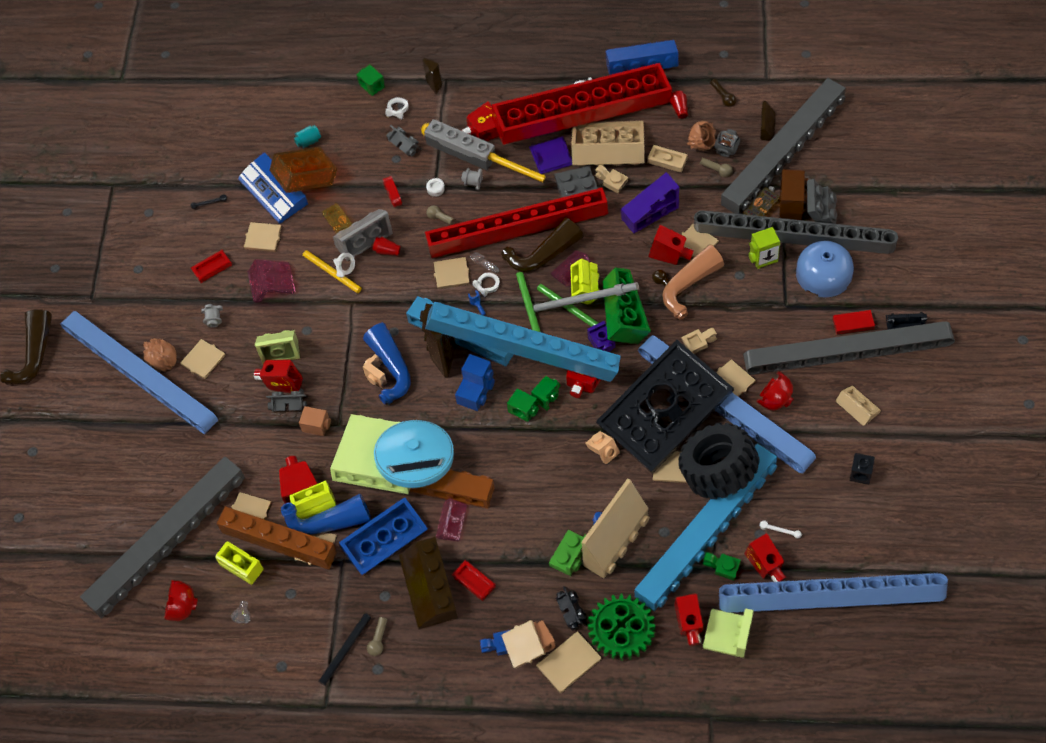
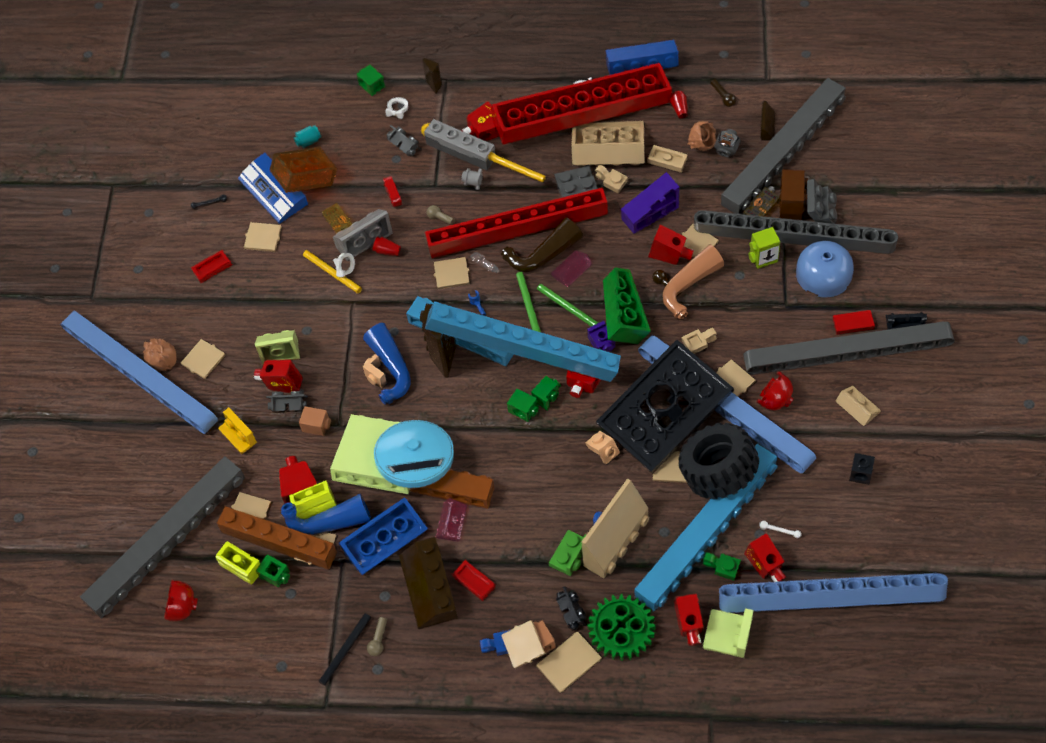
dark brown animal [0,309,52,385] -> none
light grey brick [201,304,223,328] -> none
clear rock [231,601,251,624] -> none
clear pink bracket [248,259,295,302] -> none
white tile [426,178,445,197] -> none
blue brick [455,354,495,411] -> none
white piece [473,273,500,297] -> none
dark purple piece [529,137,572,174] -> none
light grey bar [534,282,639,312] -> none
neon yellow brick [571,259,600,305] -> none
dark tan bar [700,157,733,178] -> none
none -> yellow bracket [219,408,257,454]
none -> green brick [256,554,290,588]

